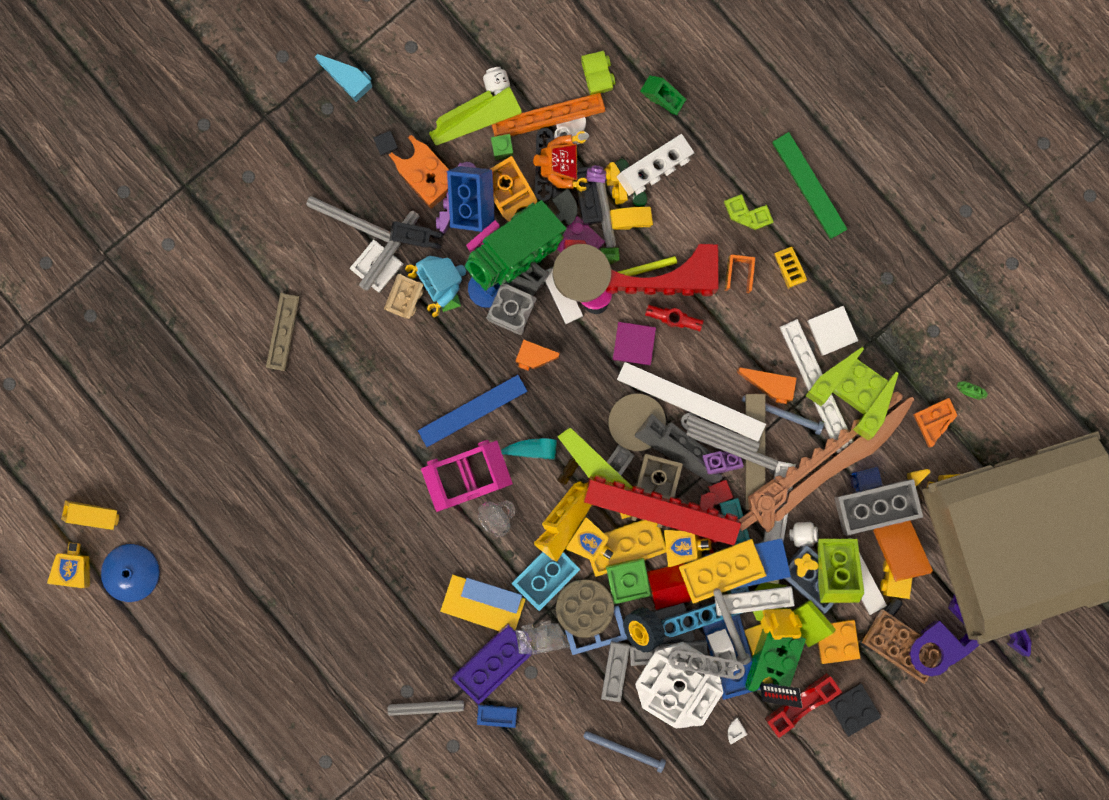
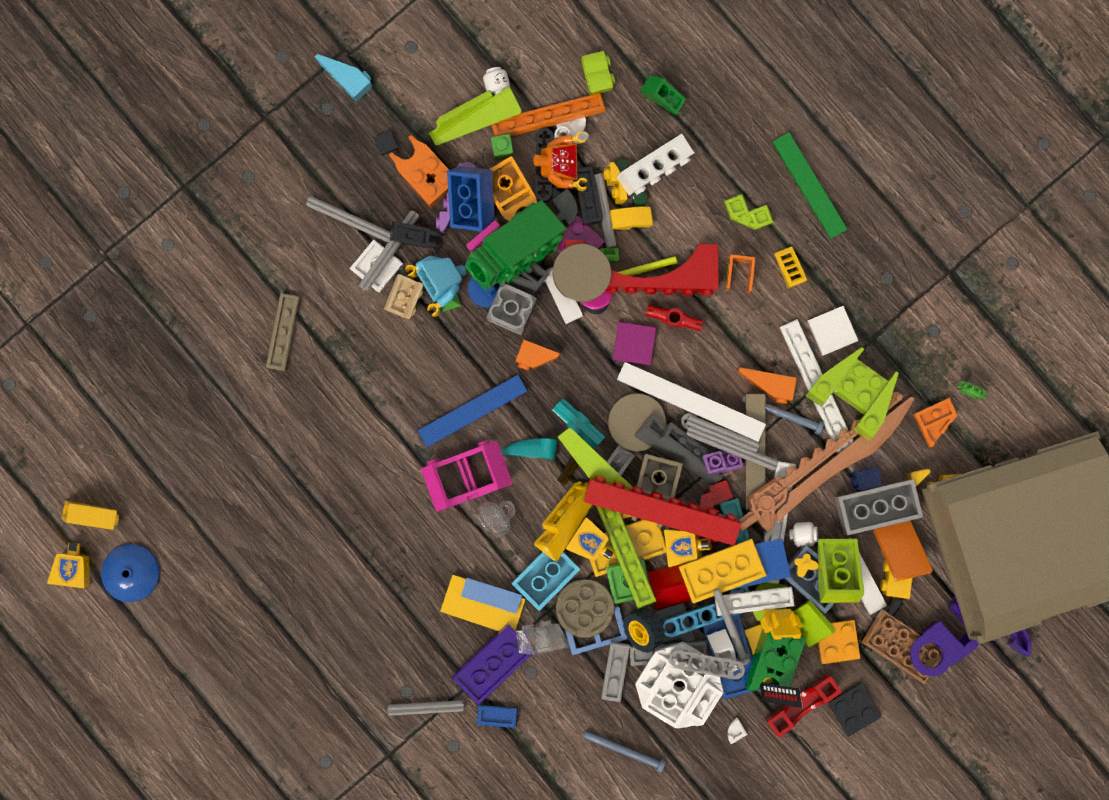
medium lavender plate [586,165,606,183] -> none
none -> teal piece [552,398,605,449]
none -> lime tile [596,506,656,609]

